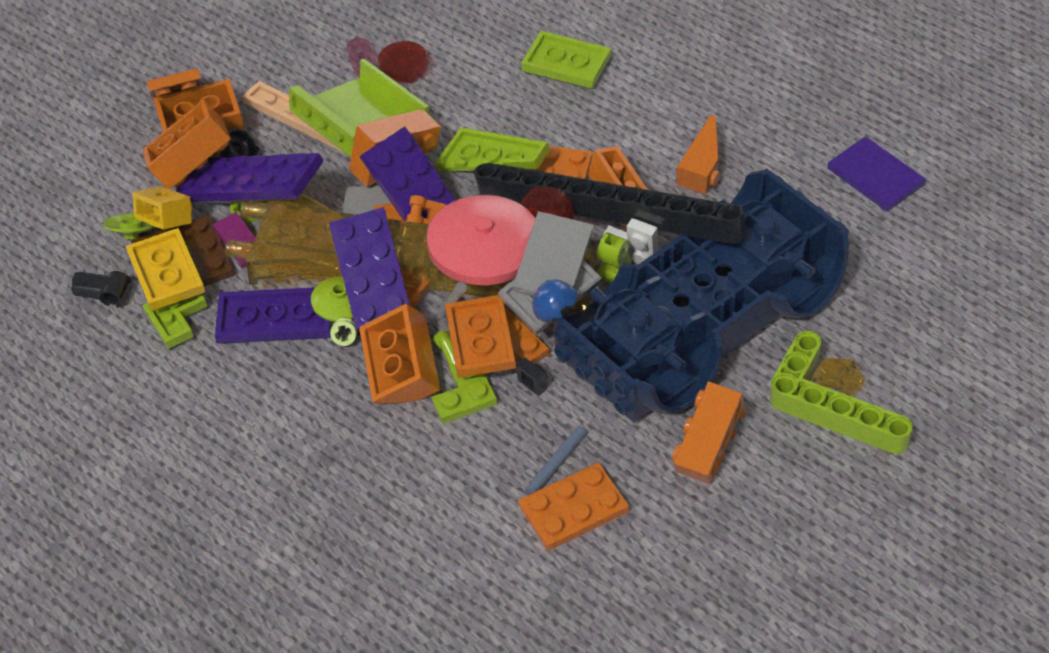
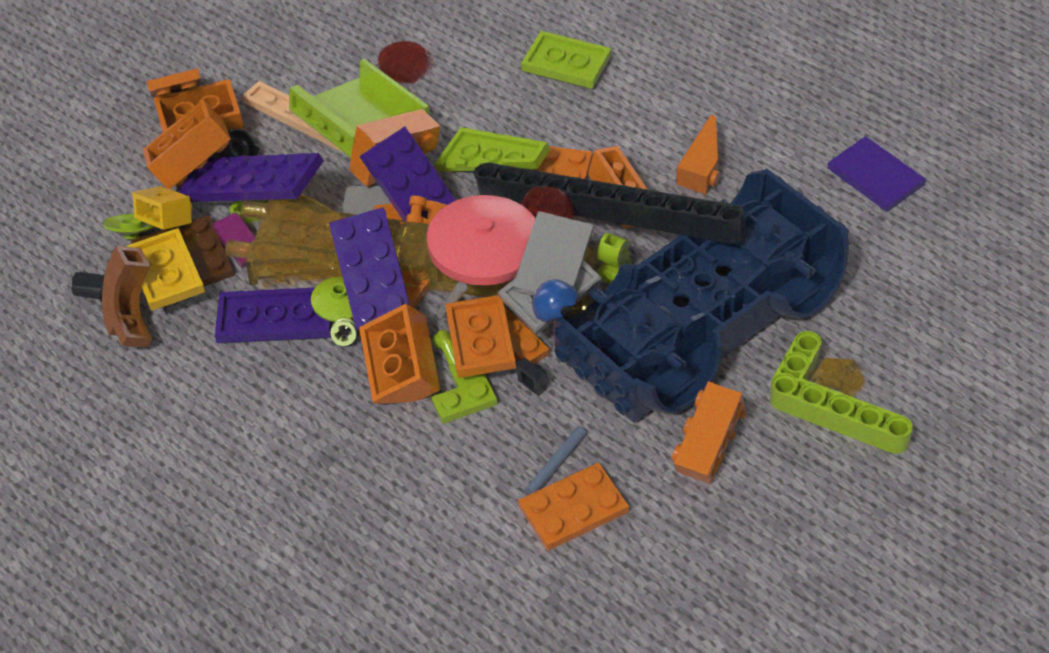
lime plate [142,294,207,349] -> none
clear pink beam [347,38,376,77] -> none
white plate [603,218,659,264] -> none
none -> dark orange arch [102,246,152,347]

